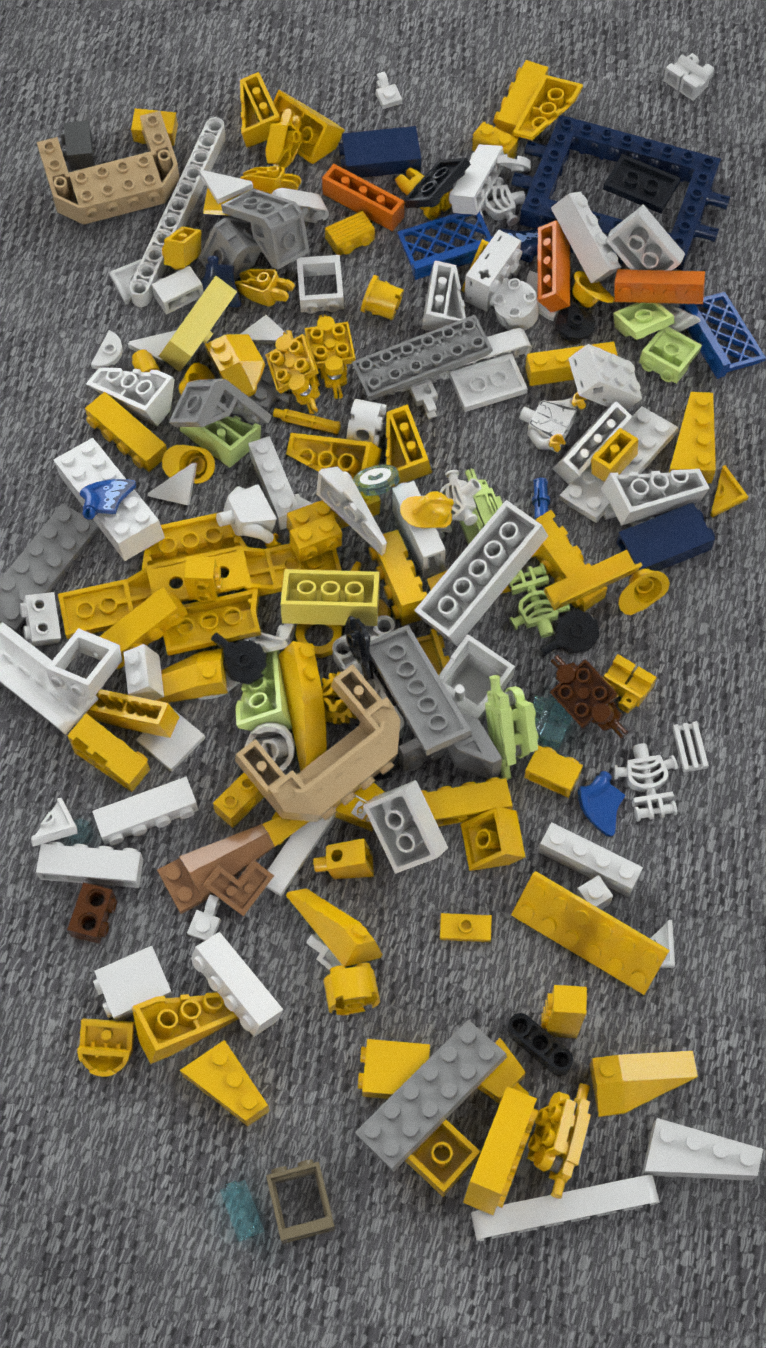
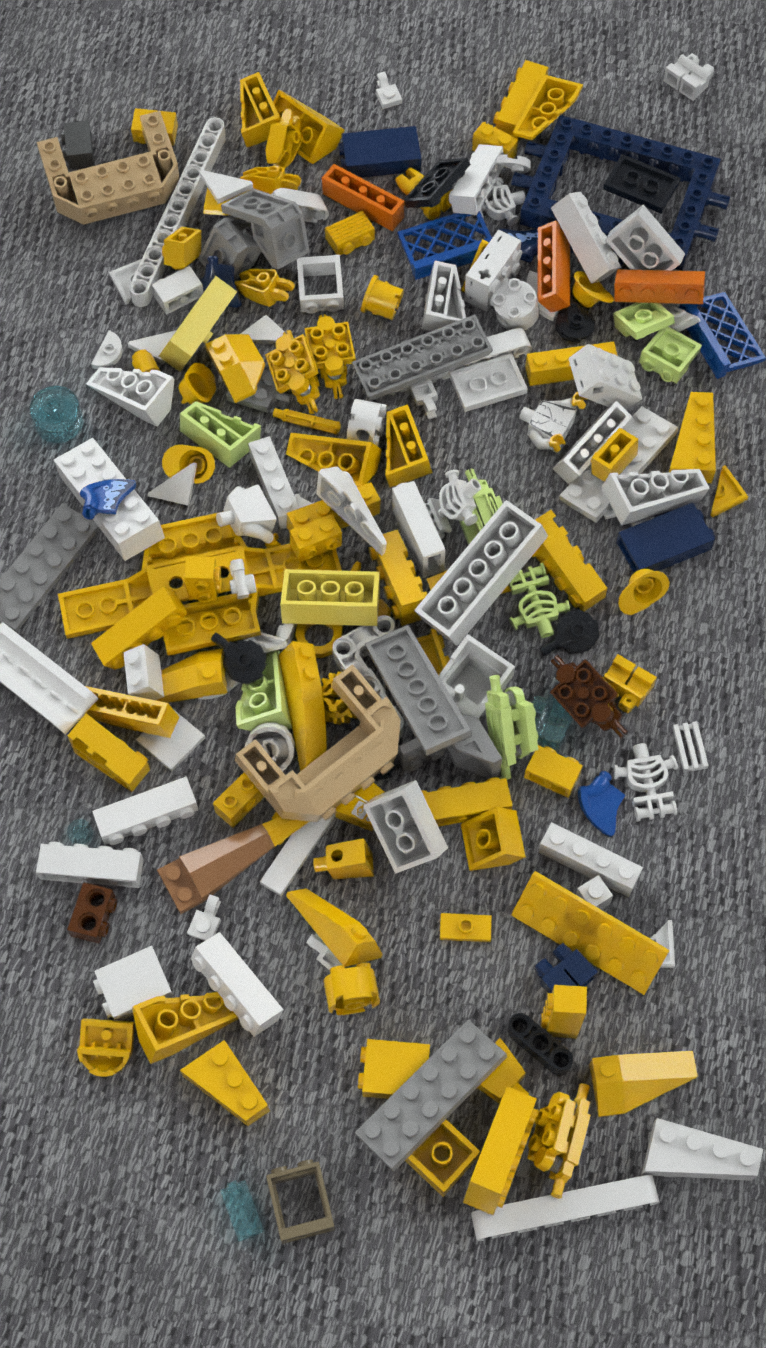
white brick [20,592,61,647] -> none
white tile [31,798,77,846] -> none
white window [46,628,122,701] -> none
yellow brick [85,392,167,472] -> none
light grey bracket [169,379,272,427] -> none
medium nougat plate [203,860,274,916] -> none
black piece [345,616,374,680] -> none
clear light blue tile [353,464,400,496] -> none
yellow piece [400,491,454,528] -> none
blue pin [532,477,550,520] -> none
yellow panel [543,550,643,611] -> none
none -> clear light blue wheel [29,386,84,444]
none -> white plate [229,559,256,599]
none -> dark blue hips [534,943,598,993]

